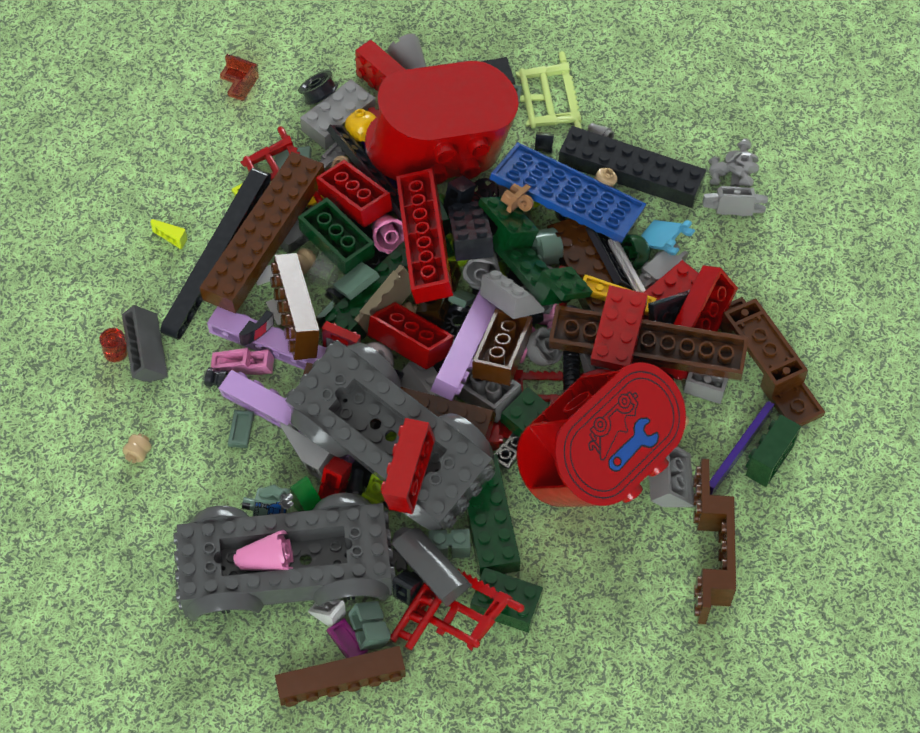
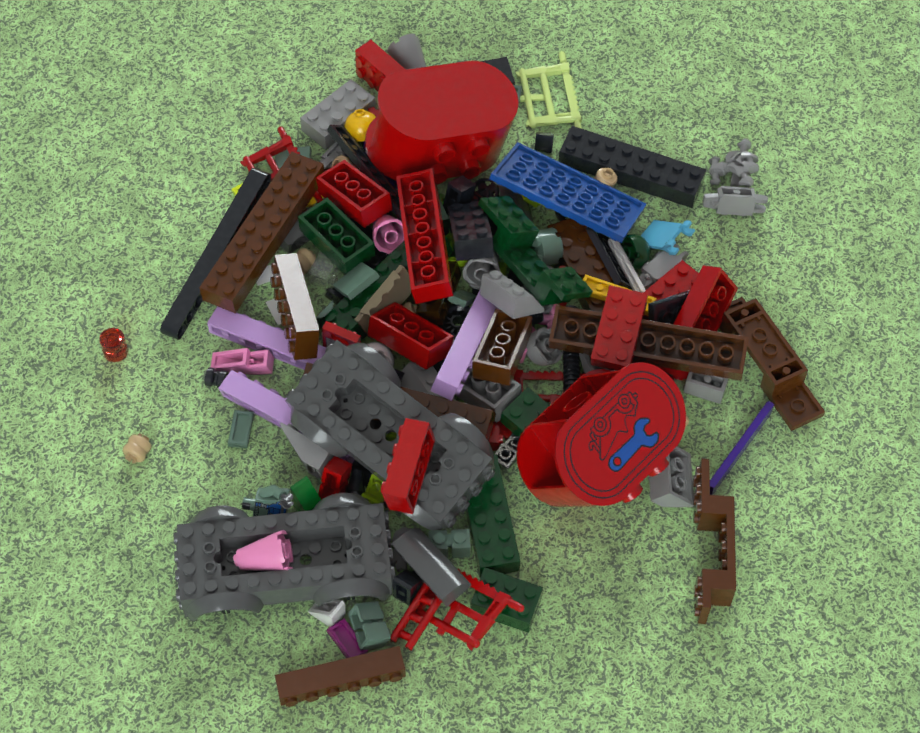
dark grey brick [122,305,168,382] -> none
neon yellow slope [150,219,187,249] -> none
clear red panel [220,54,259,101] -> none
slope [239,310,275,346] -> none
black wheel [298,71,338,105] -> none
medium nougat hips [500,183,534,213] -> none
light grey cone [588,123,614,139] -> none
dark green brick [745,414,801,487] -> none

